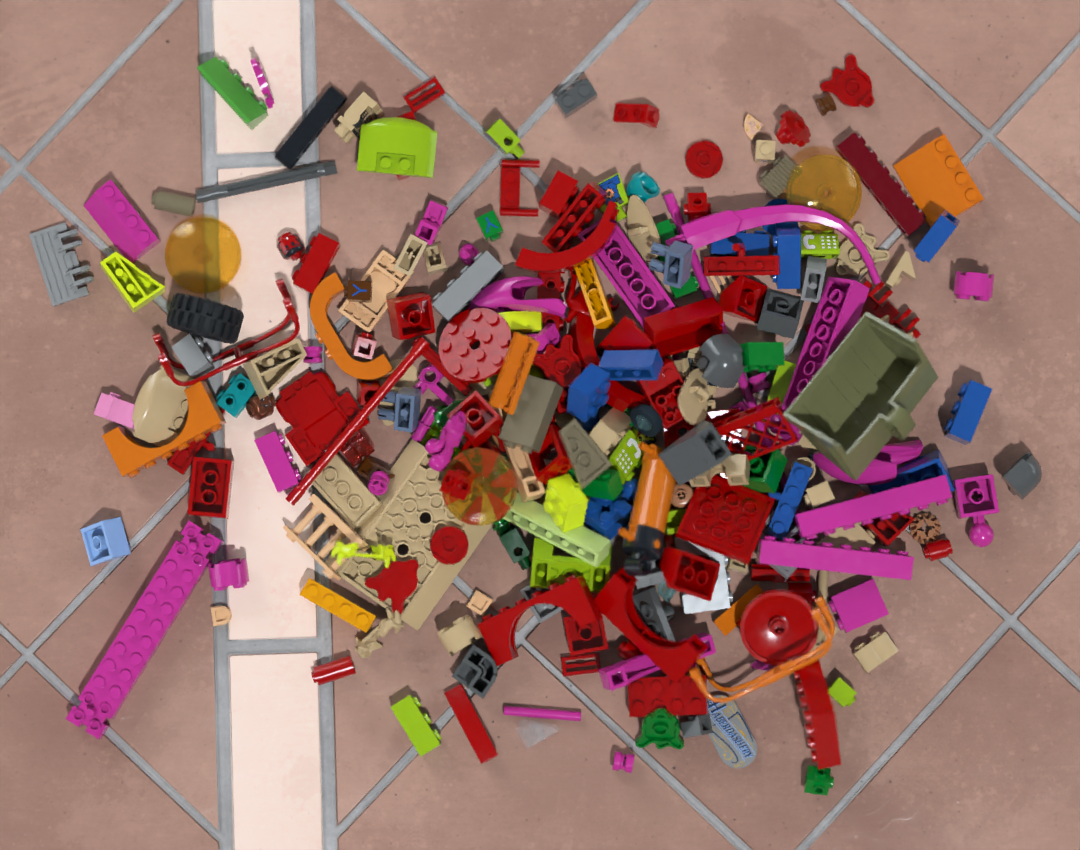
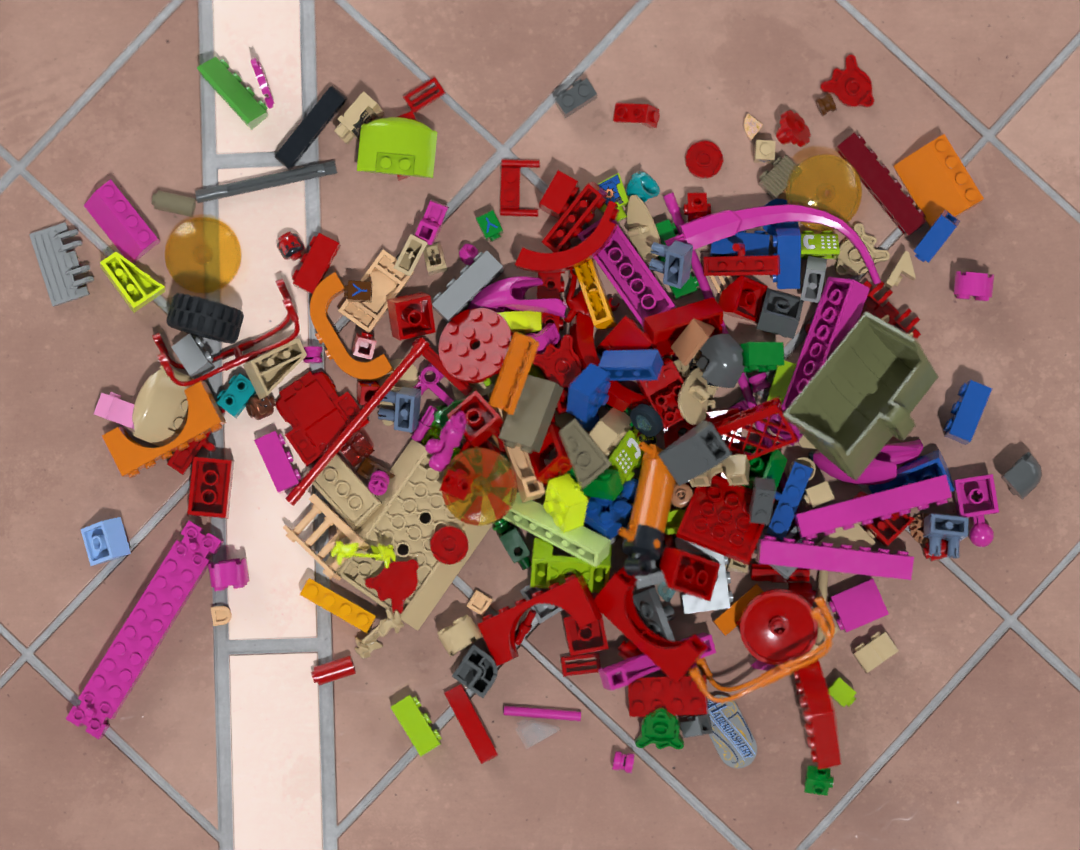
lime torso [483,119,525,160] -> none
none -> red bar [515,609,537,645]
none -> nougat slope [671,318,715,366]
none -> dark grey brick [749,477,776,524]
none -> sand blue brick [923,514,968,559]

